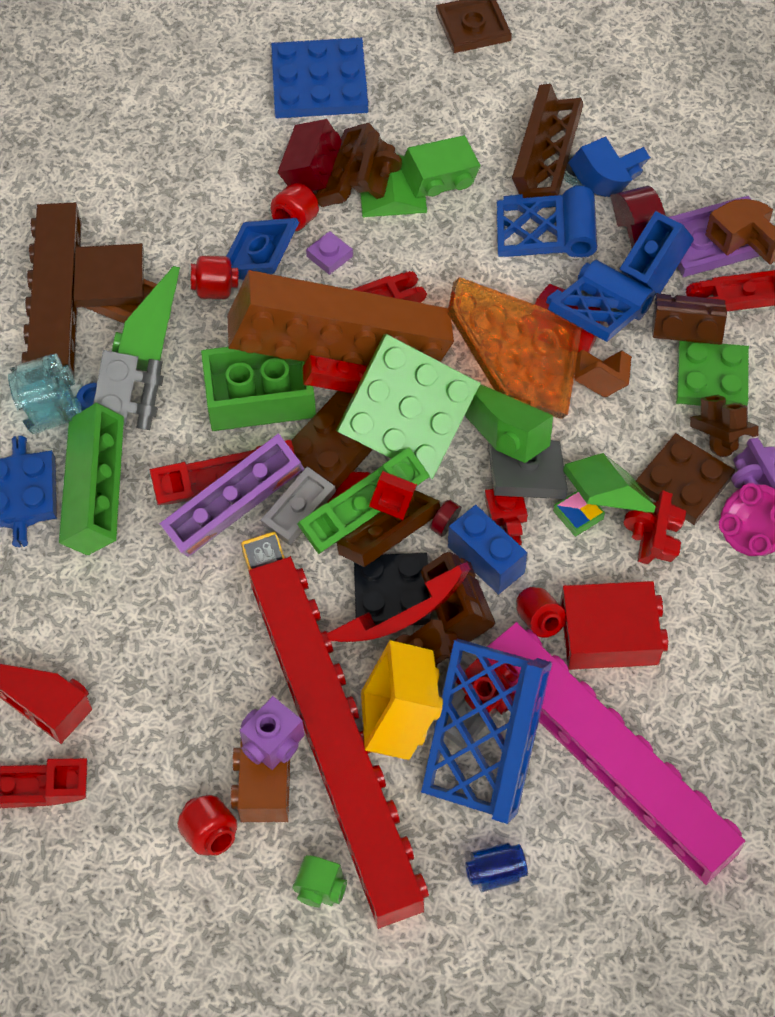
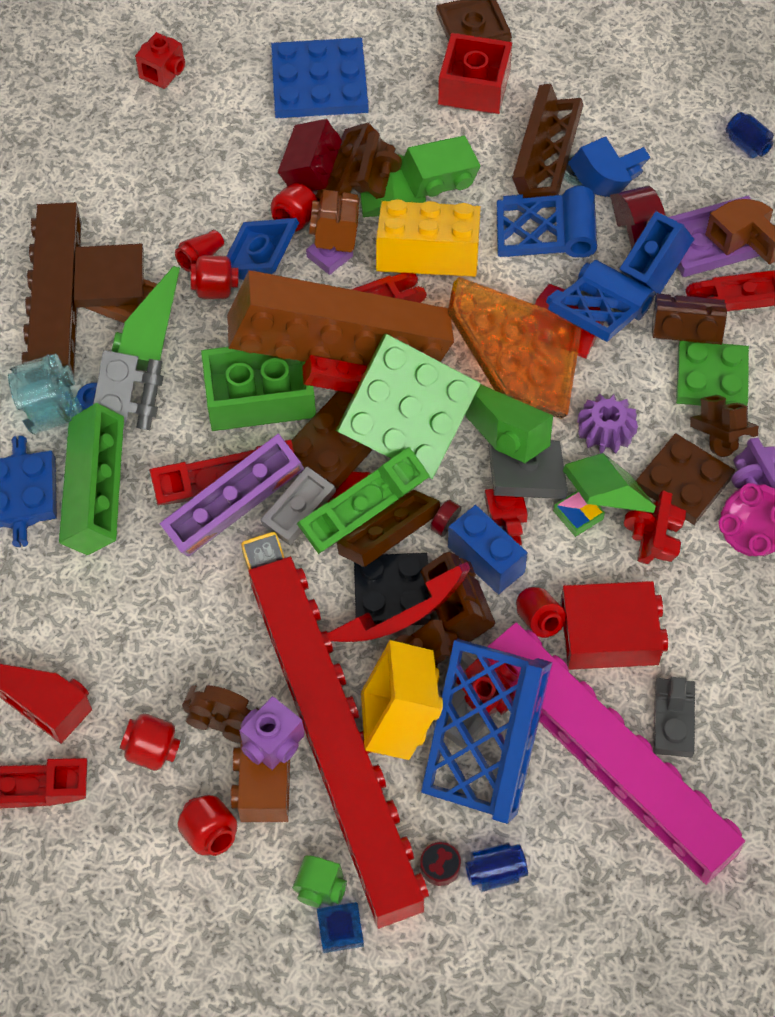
red plate [369,471,417,520] -> none
dark orange panel [574,350,632,397] -> none
none -> red head [119,713,181,771]
none -> red brick [135,32,185,89]
none -> red cone [175,230,224,272]
none -> reddish brown plate [182,685,259,743]
none -> dark orange brick [309,190,360,253]
none -> clear blue plate [317,902,364,953]
none -> yellow brick [376,199,481,277]
none -> tile [420,842,461,886]
none -> red brick [438,33,513,114]
none -> medium lavender gear [577,393,638,454]
none -> dark grey hinge [653,677,695,758]
none -> clear blue brick [726,112,774,158]

